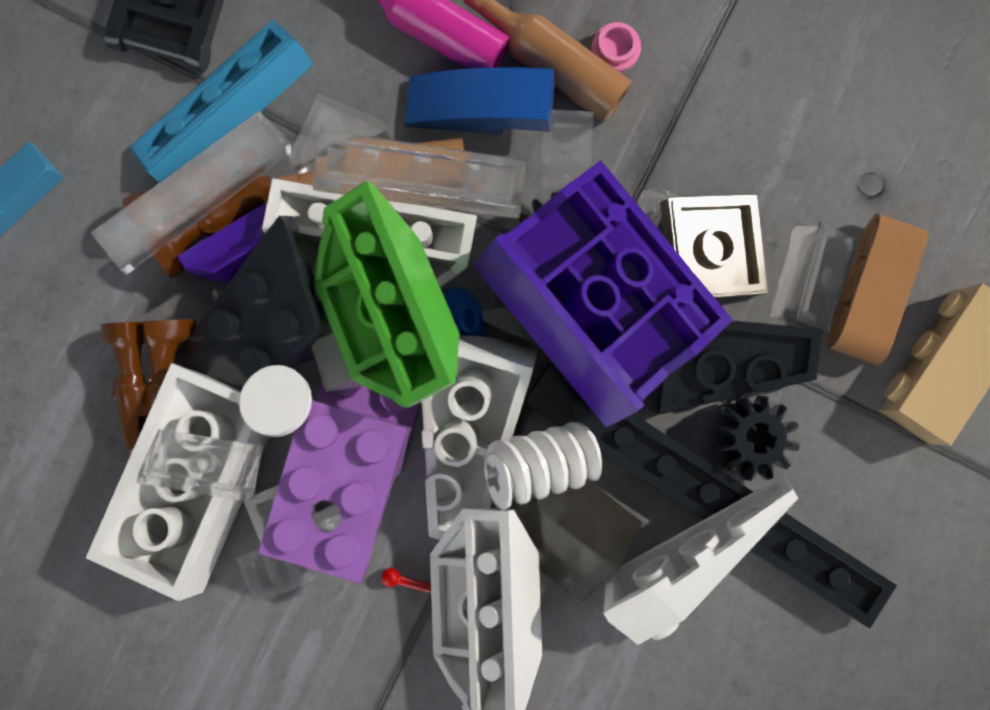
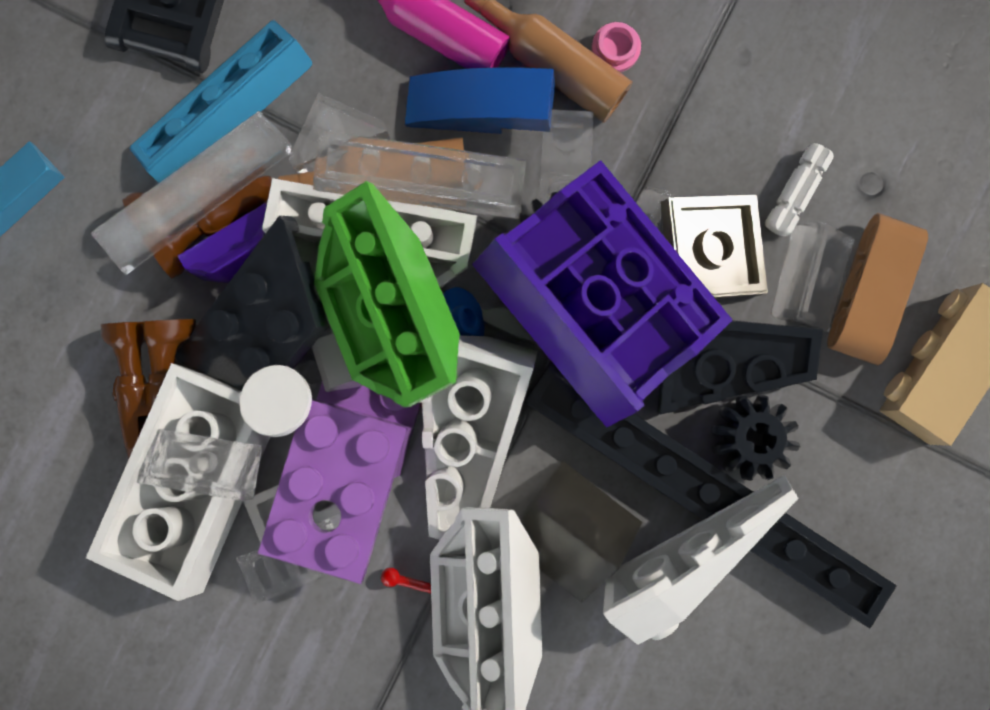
white piece [484,422,602,510] -> none
none -> white axle [765,143,833,237]

